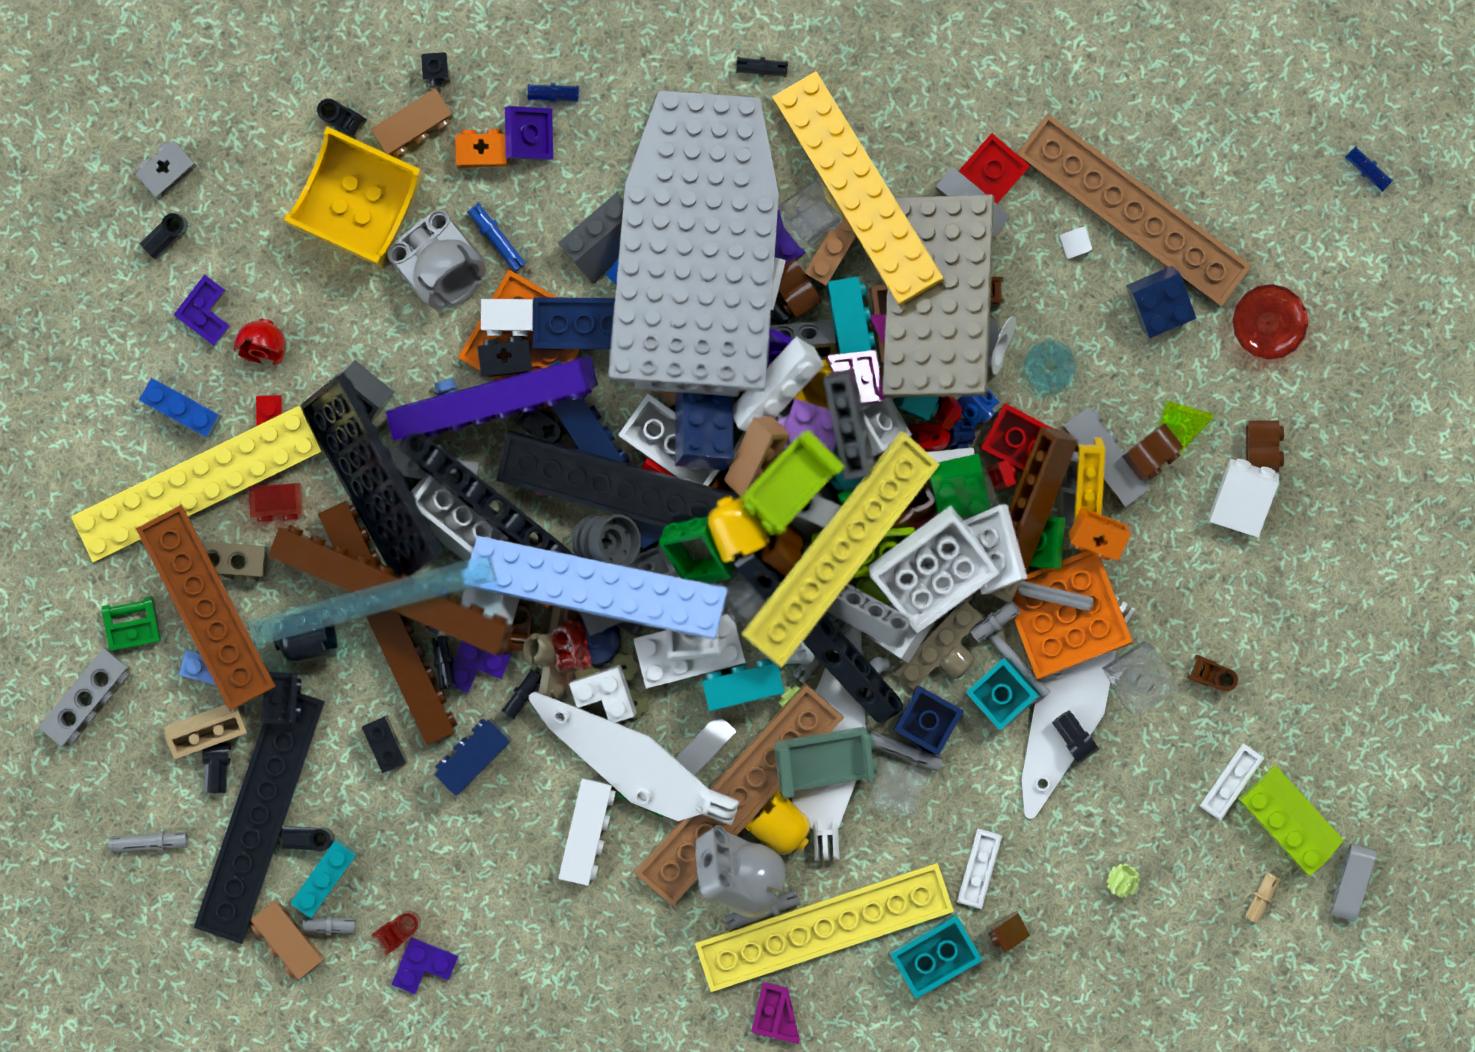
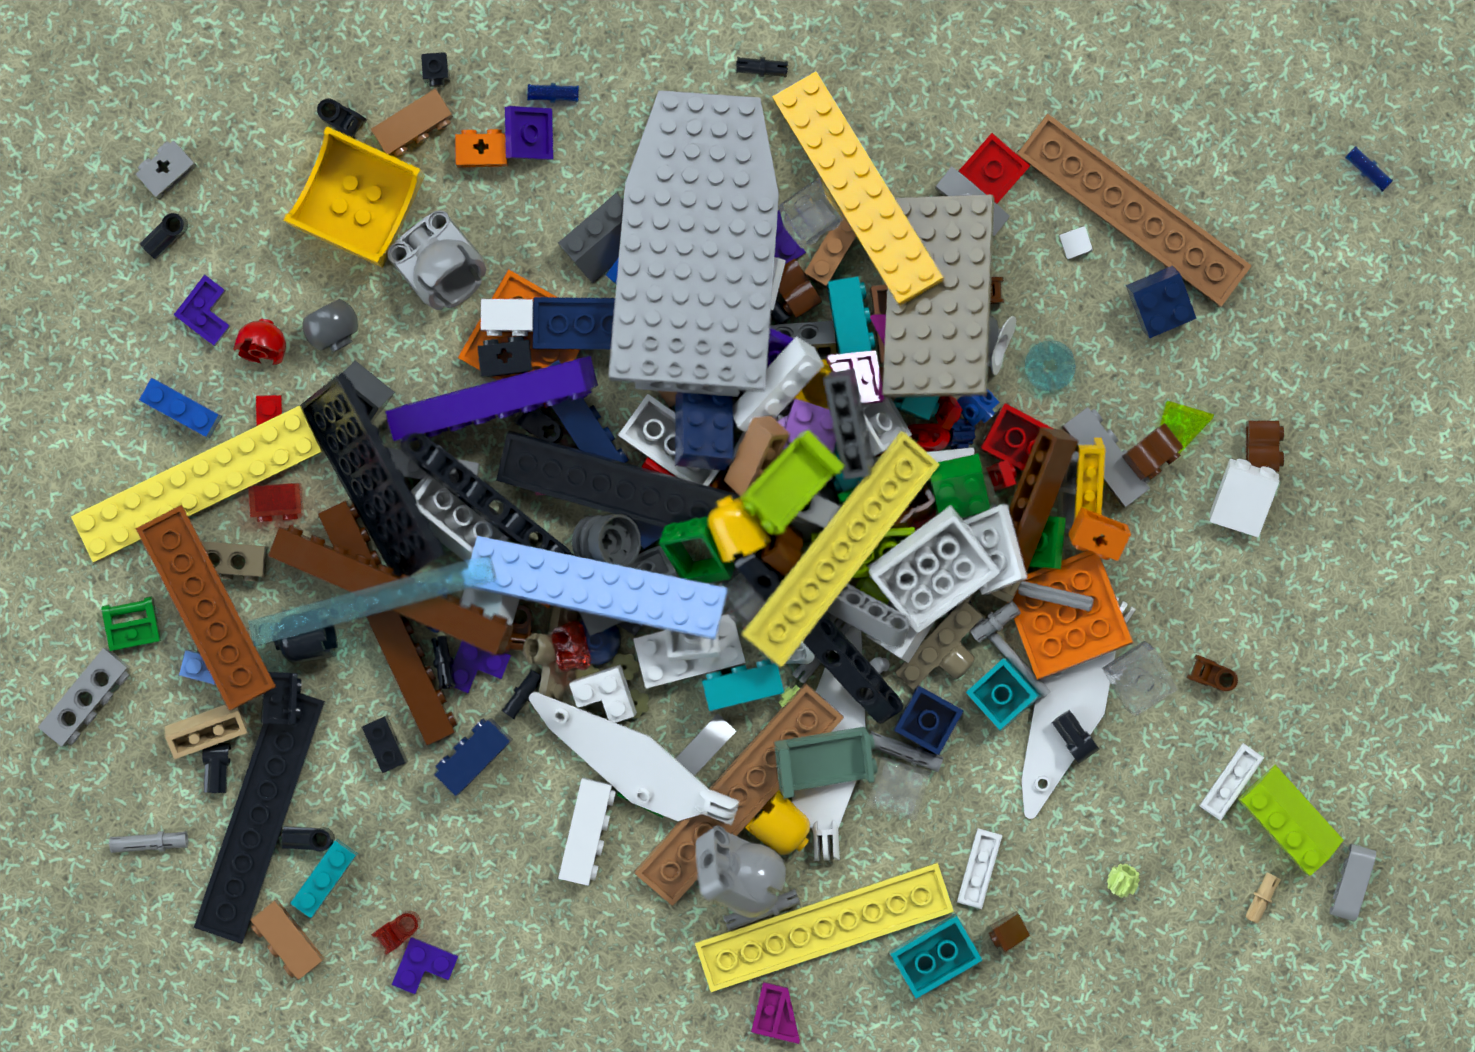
light grey pin [303,915,355,936] -> none
medium blue plate [434,378,459,395] -> none
blue pin [467,203,526,273] -> none
clear red hat [1232,284,1308,360] -> none
none -> dark grey wheel [302,299,358,353]

